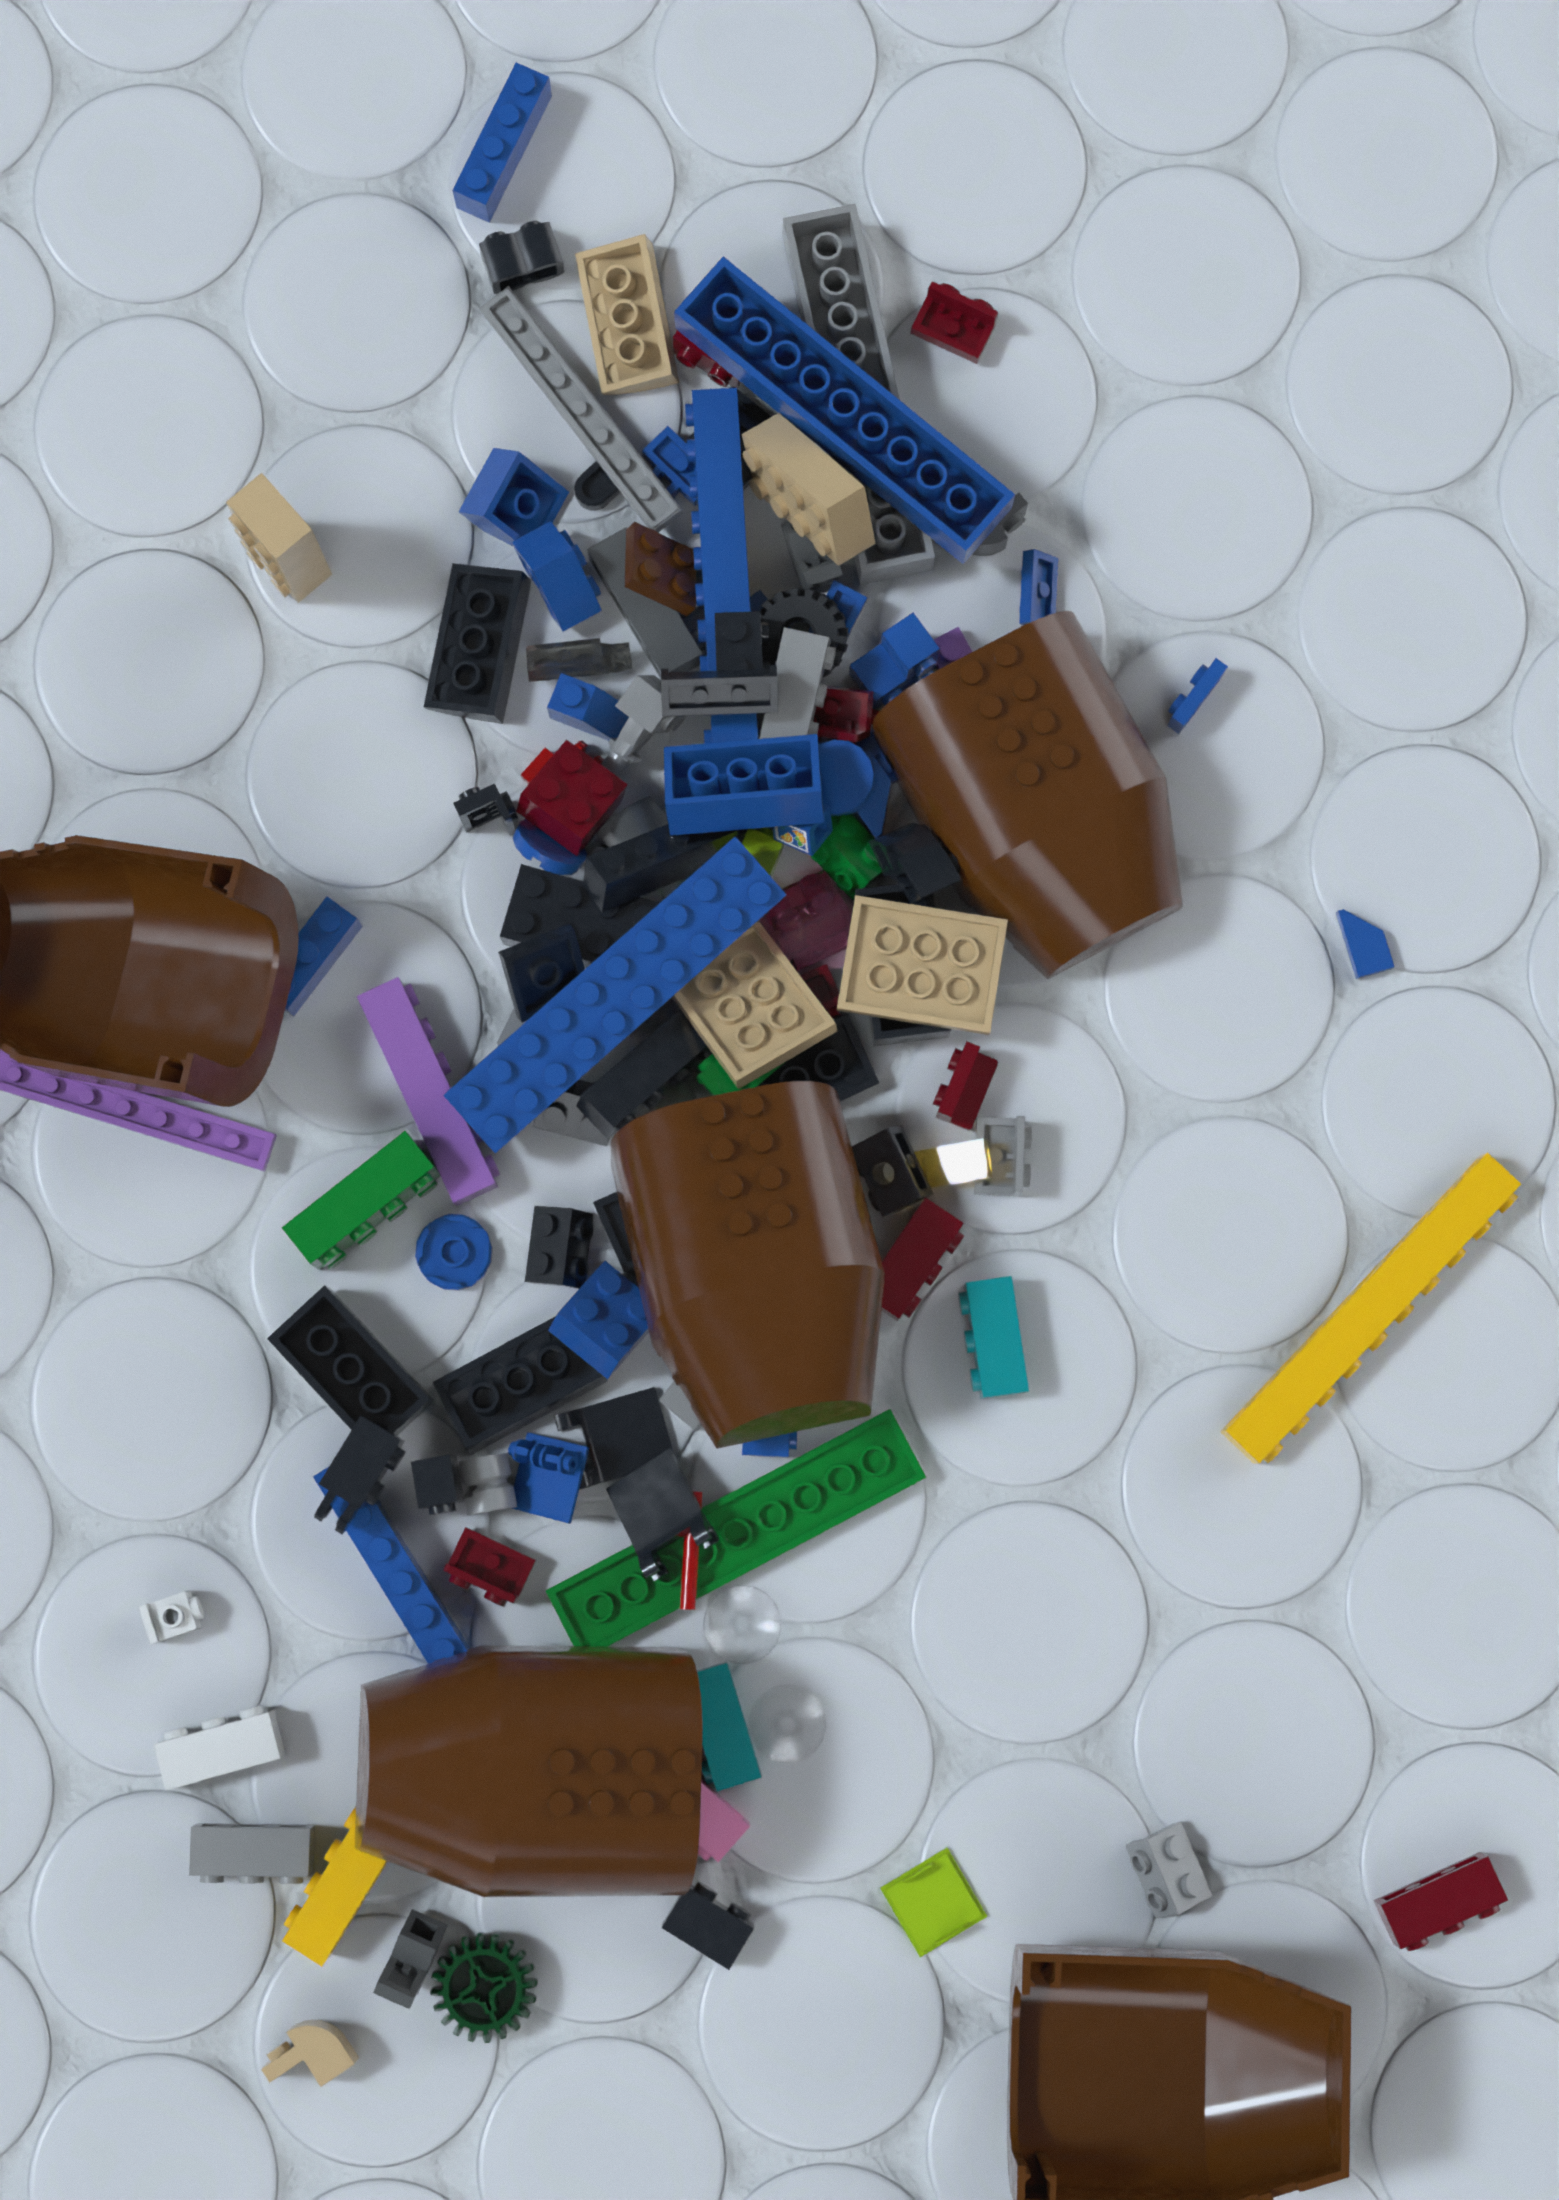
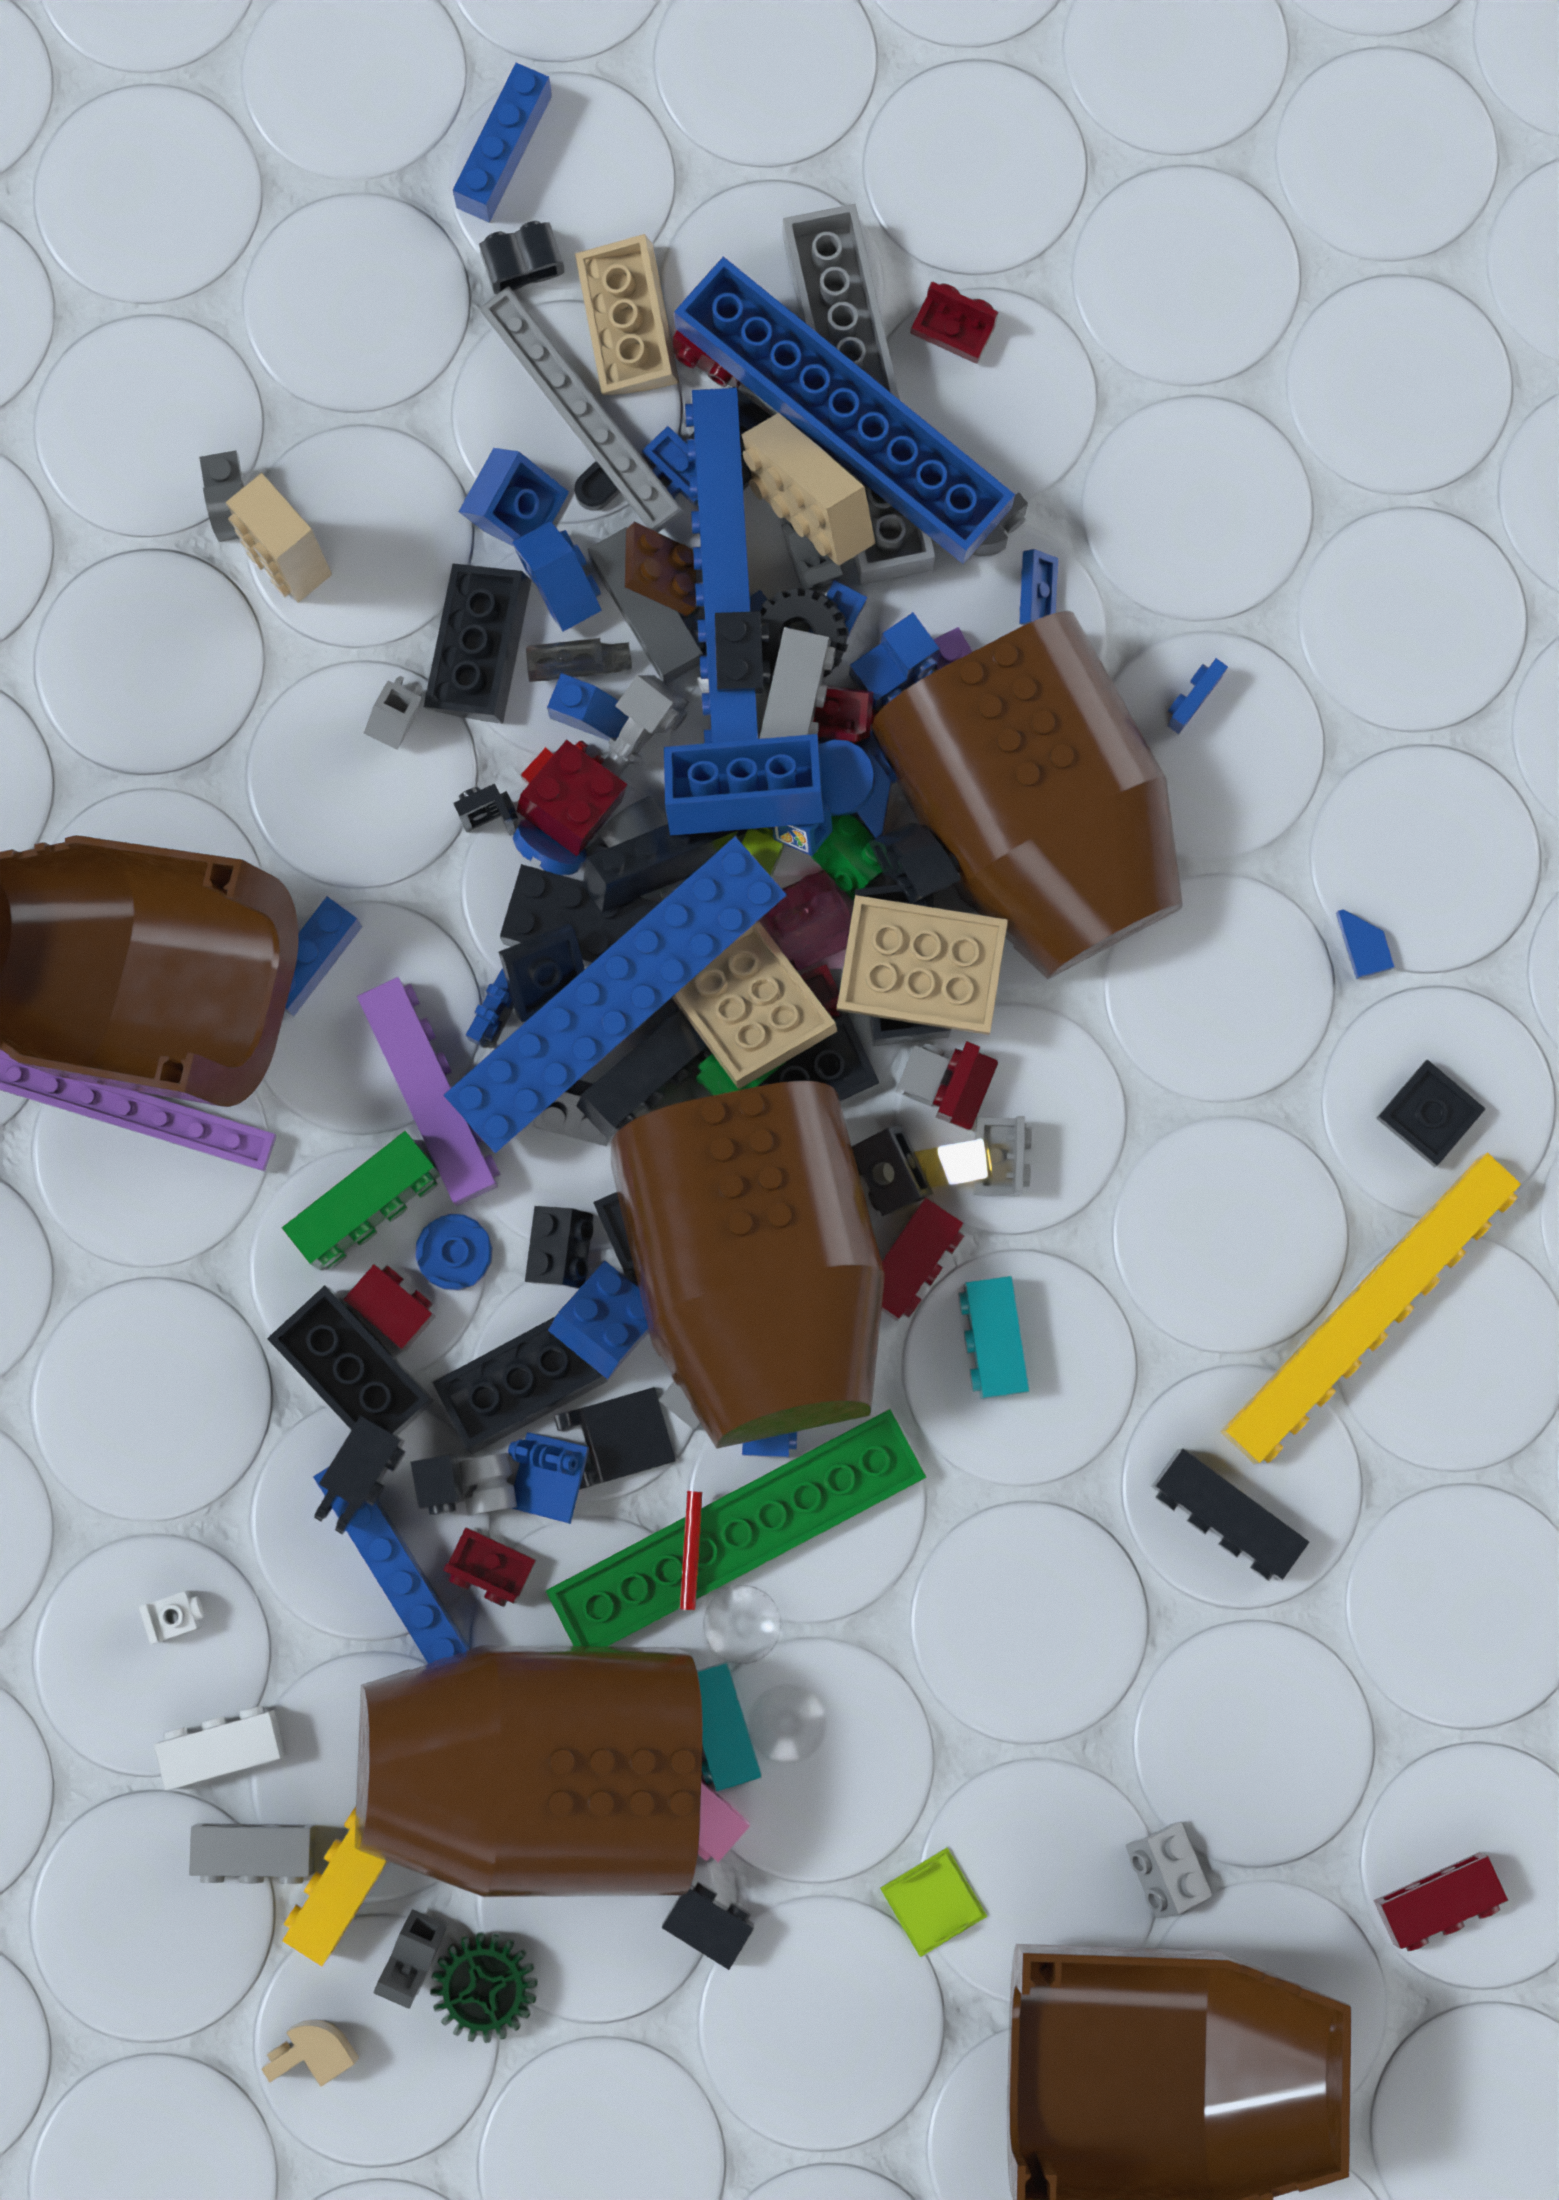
black flag [606,1449,720,1581] -> none
black container [661,665,778,716] -> none
none -> dark grey brick [199,450,244,542]
none -> dark red brick [343,1264,436,1351]
none -> light grey brick [364,676,422,750]
none -> blue hinge [466,968,513,1048]
none -> light grey brick [896,1043,950,1106]
none -> black brick [1151,1448,1310,1581]
none -> black plate [1376,1059,1486,1168]

